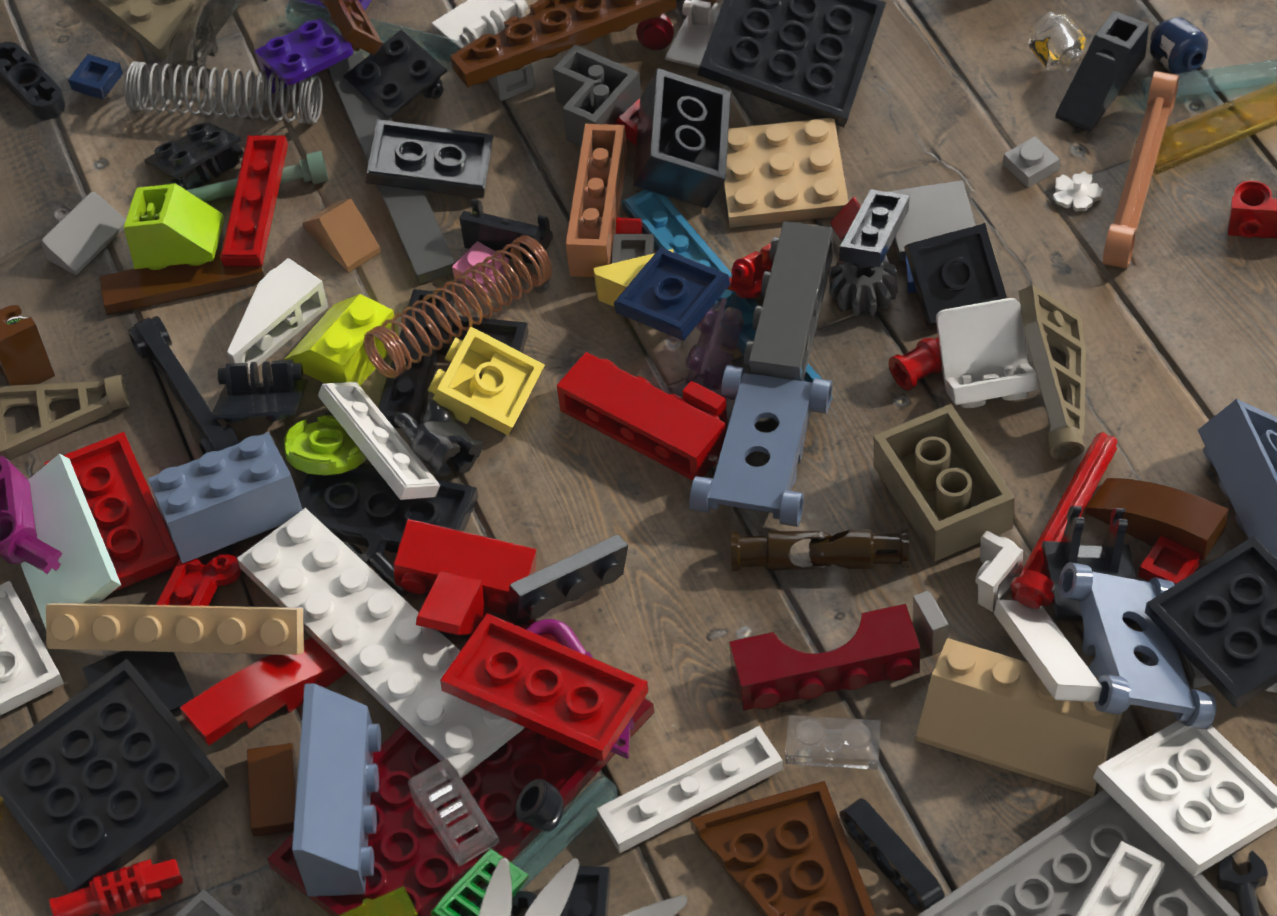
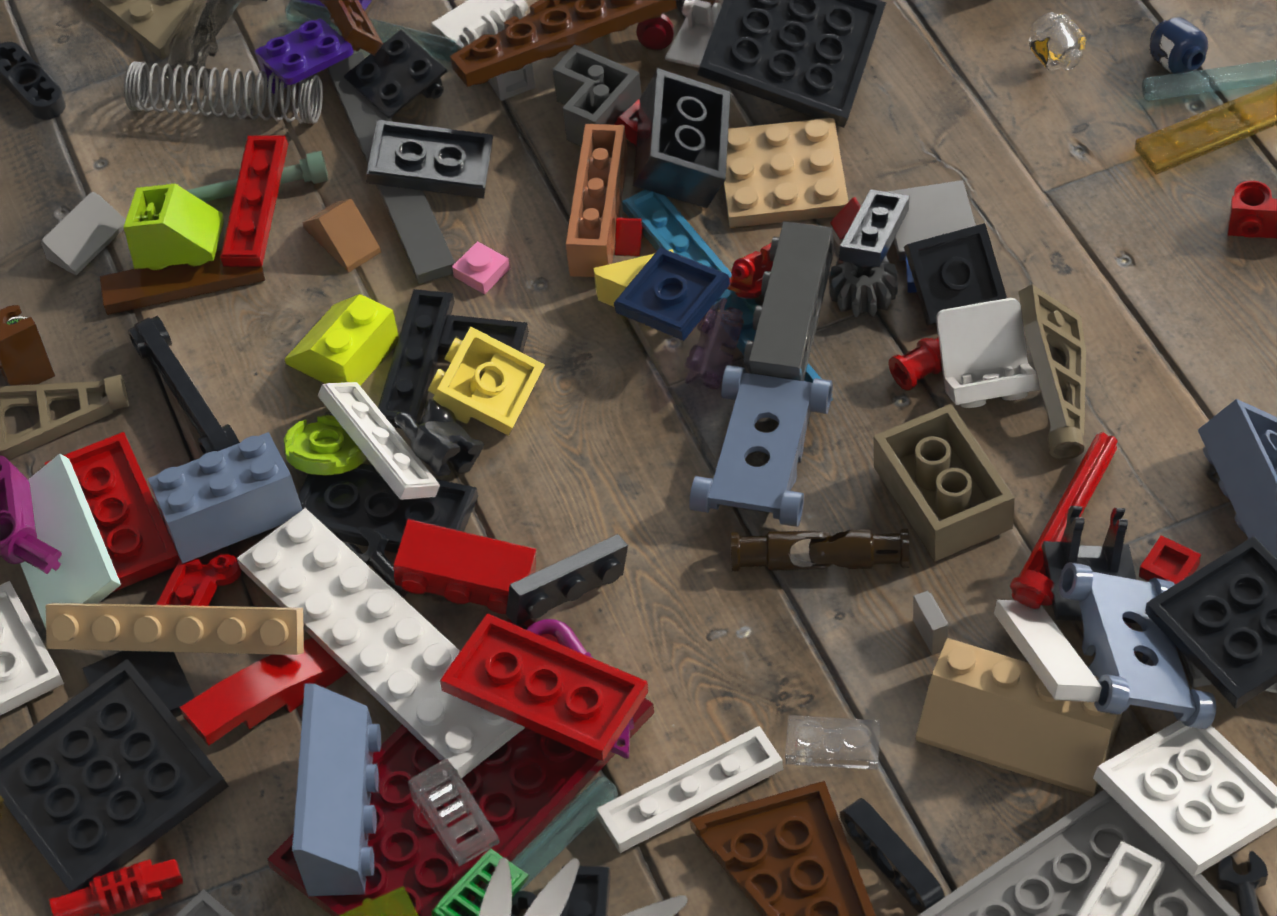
dark blue plate [68,54,123,100] -> none
black hinge [144,122,244,190] -> none
black hinge [211,359,307,423] -> none
white slope [227,258,328,374] -> none
reddish brown tile [247,743,297,837] -> none
nougat piece [364,235,552,379] -> none
red slope [415,571,485,635] -> none
black hinge [459,199,553,265] -> none
black tile [515,779,564,832] -> none
red brick [557,352,726,481] -> none
dark grey plate [611,234,655,264] -> none
red tile [682,381,728,426] -> none
dark red arch [729,604,920,711] -> none
white bracket [975,531,1023,612] -> none
light grey plate [1003,136,1060,188] -> none
white plant [1053,171,1103,212] -> none
black slope [1055,11,1149,132] -> none
reddish brown slope [1085,478,1229,561] -> none
nougat piece [1103,71,1179,269] -> none

